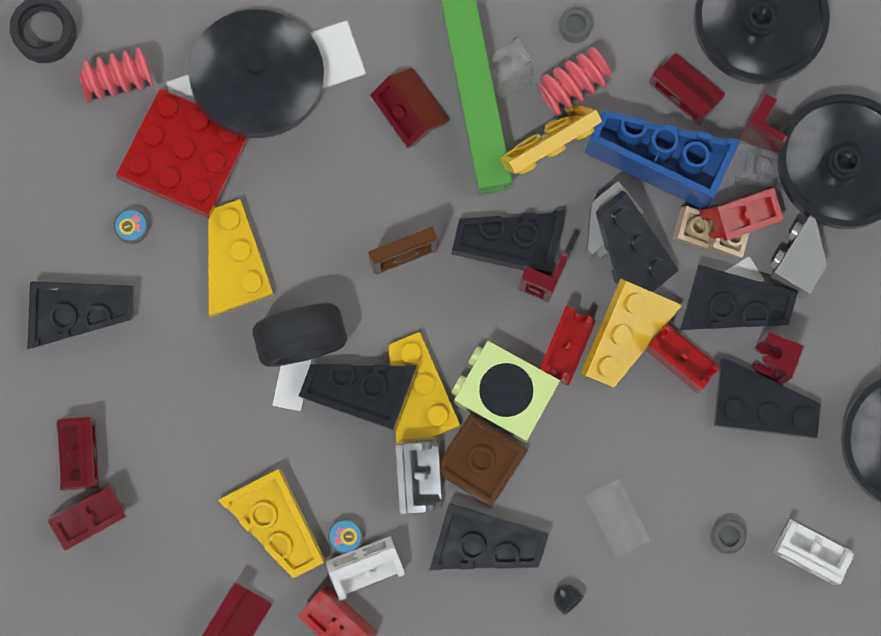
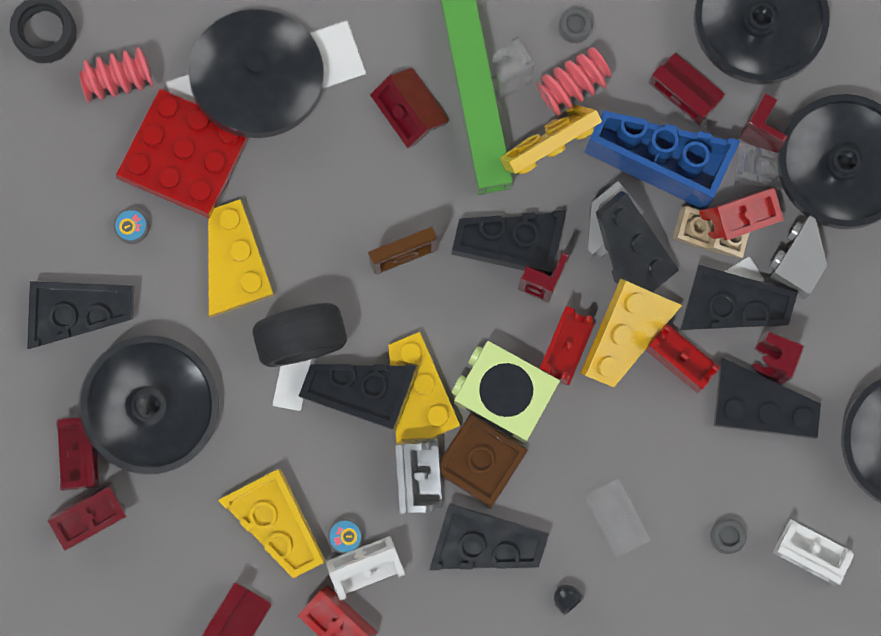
none -> black dish [79,336,219,474]

